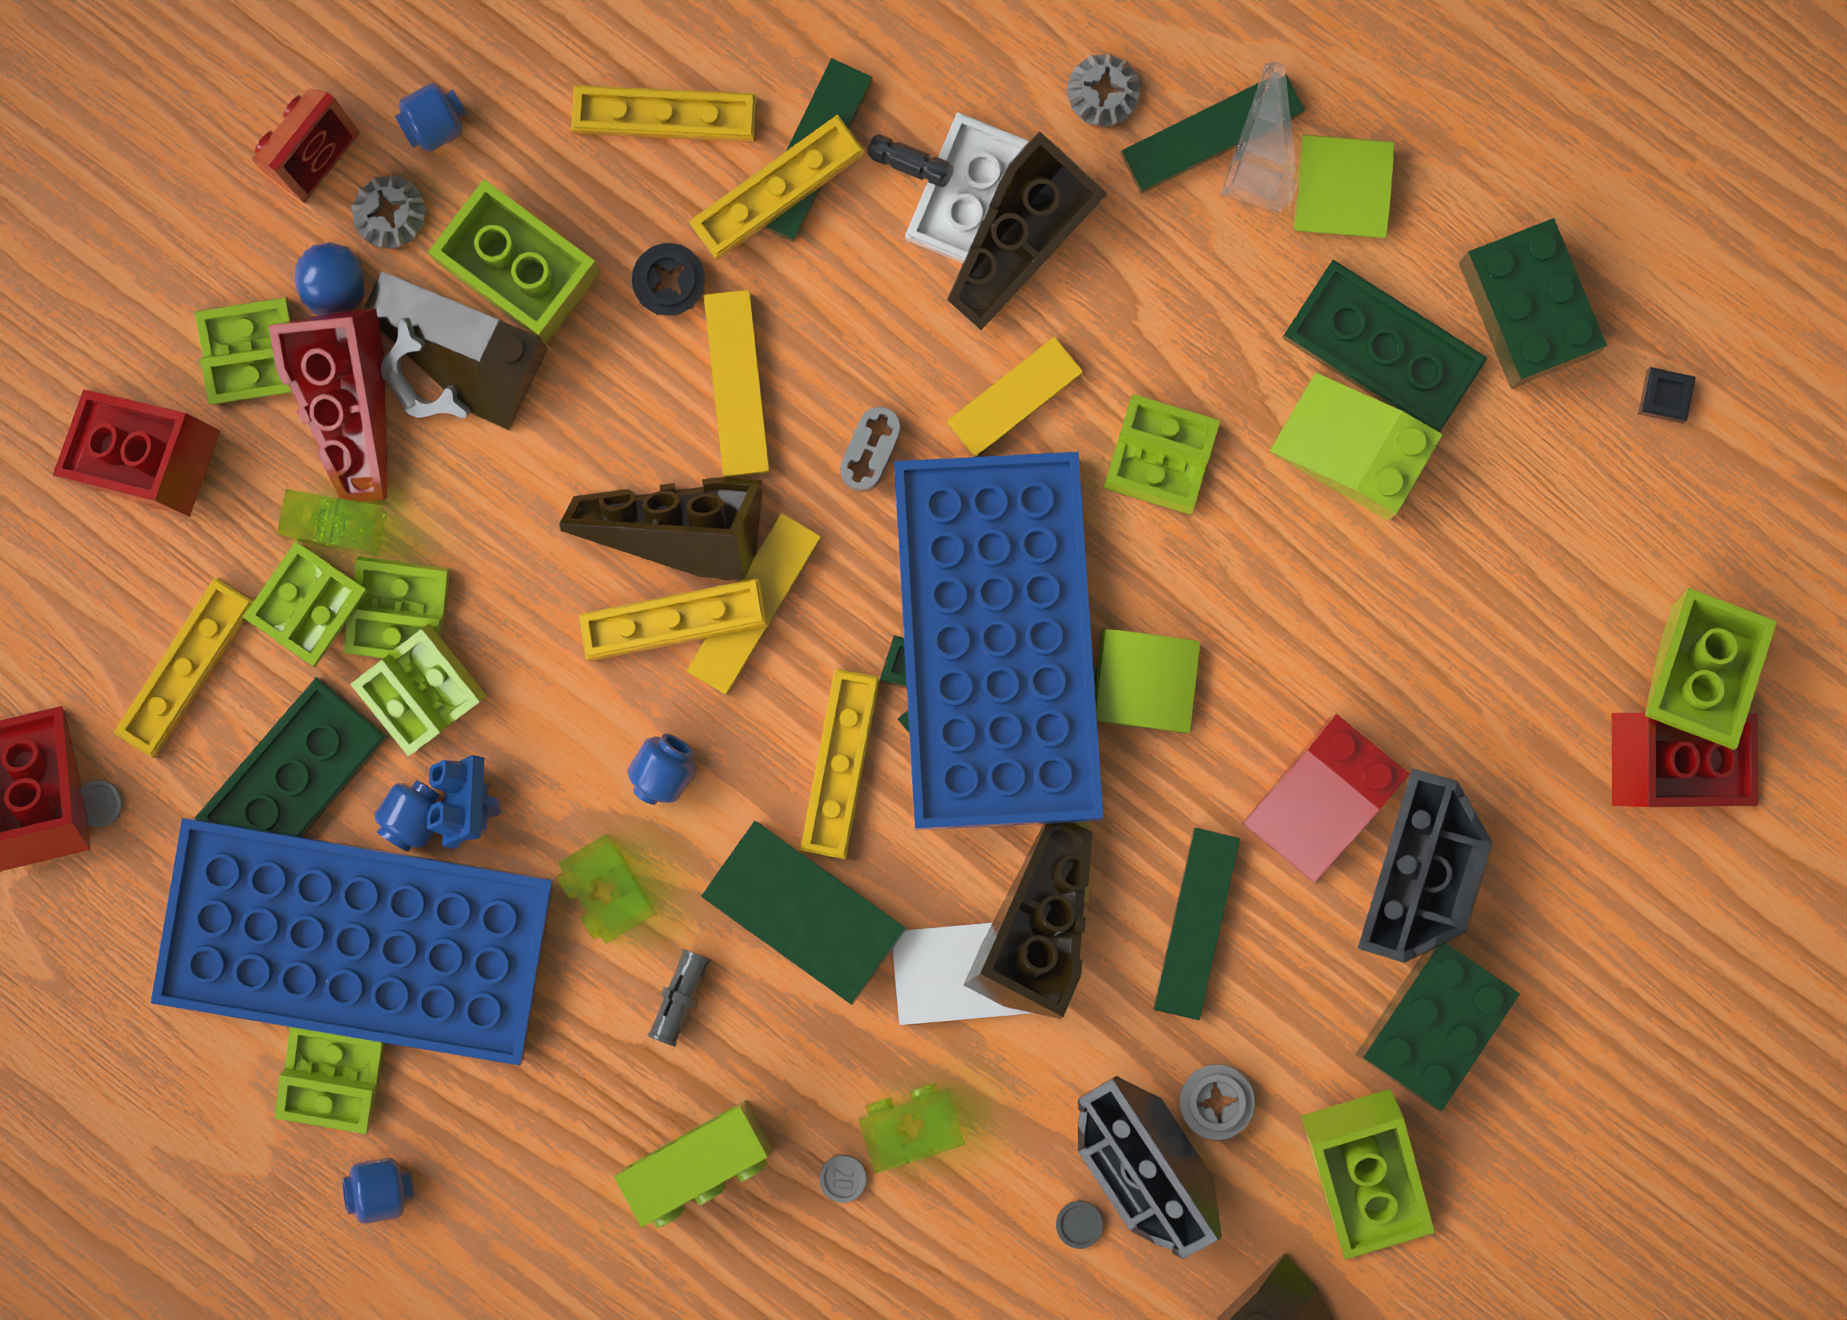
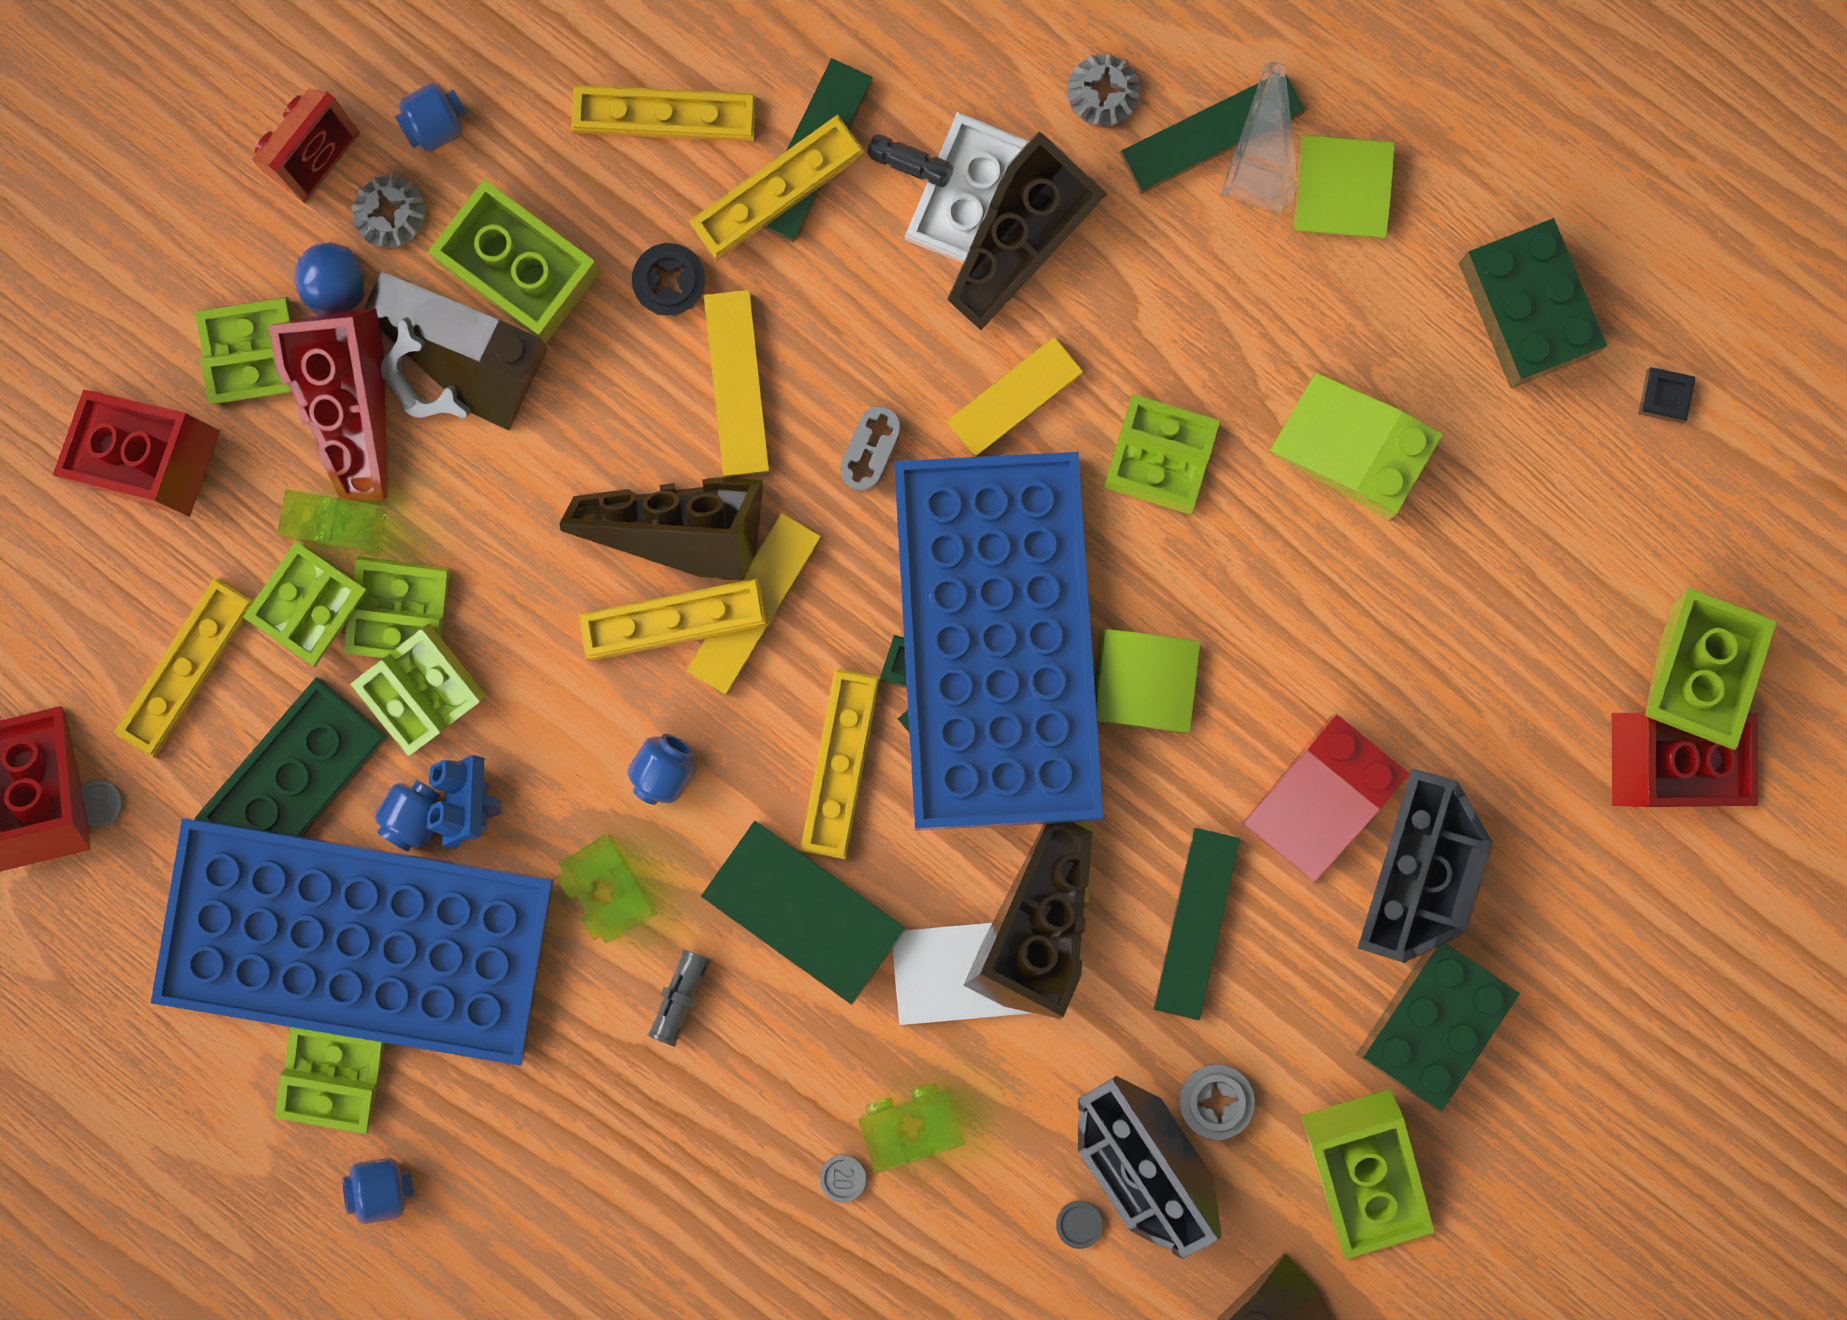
lime brick [614,1100,772,1229] -> none
dark green tile [1282,260,1487,432] -> none

